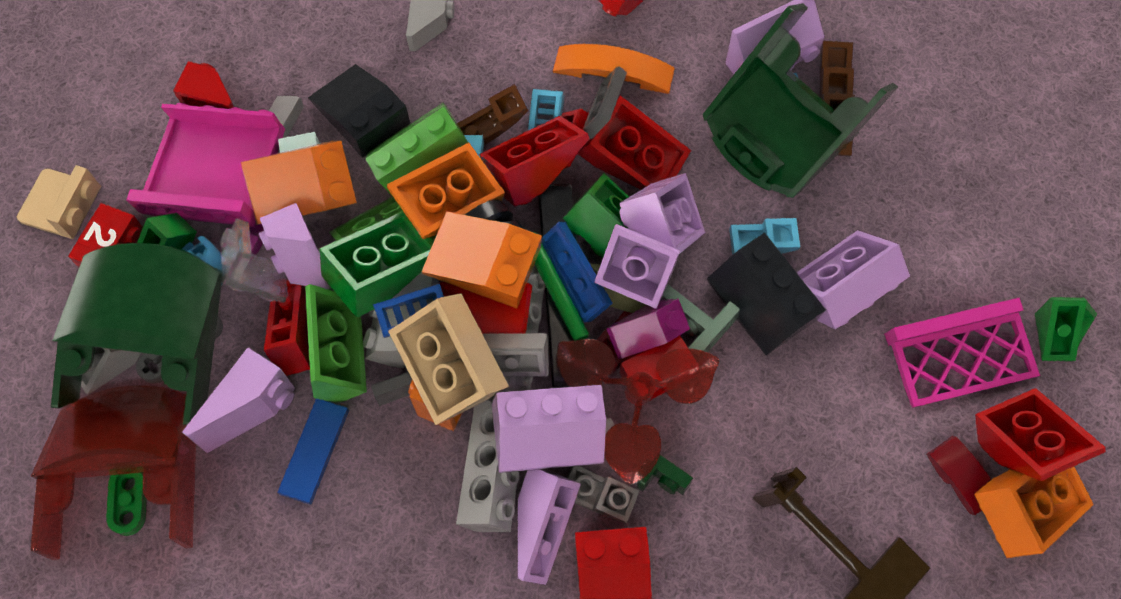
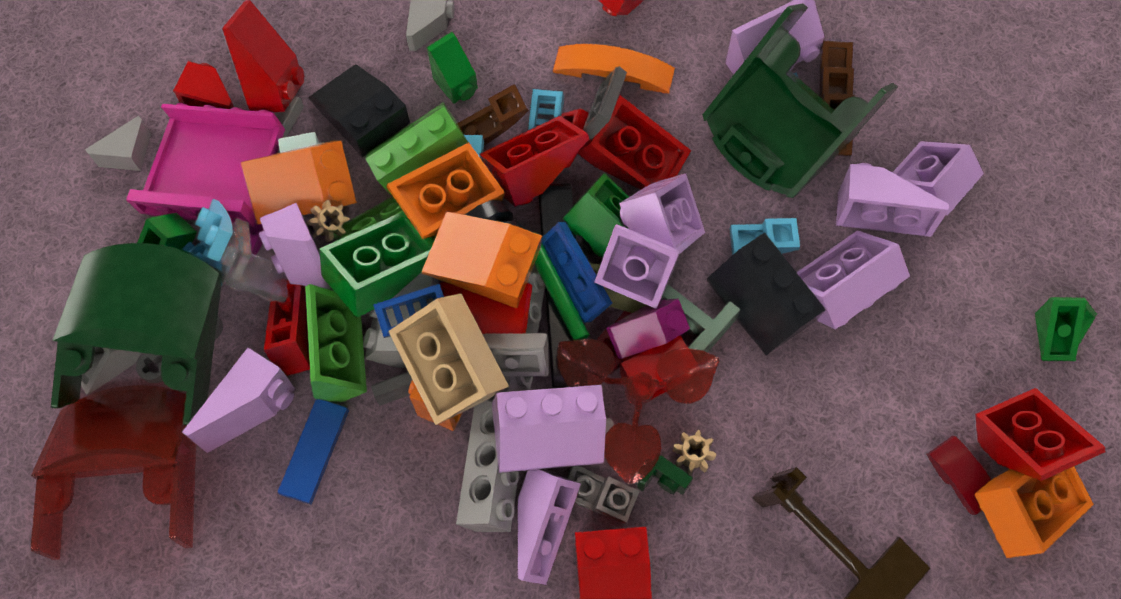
tan bracket [17,165,101,239] -> none
red brick [68,203,143,267] -> none
green plate [106,465,148,536] -> none
dark pink fence [884,297,1040,408] -> none
none -> light grey slope [85,116,151,171]
none -> medium azure slope [195,199,233,262]
none -> red slope [222,0,305,112]
none -> tan gear [306,200,350,242]
none -> green slope [427,32,478,104]
none -> tan gear [673,430,716,475]
none -> lavender slope [836,163,949,237]
none -> lavender slope [892,141,984,216]

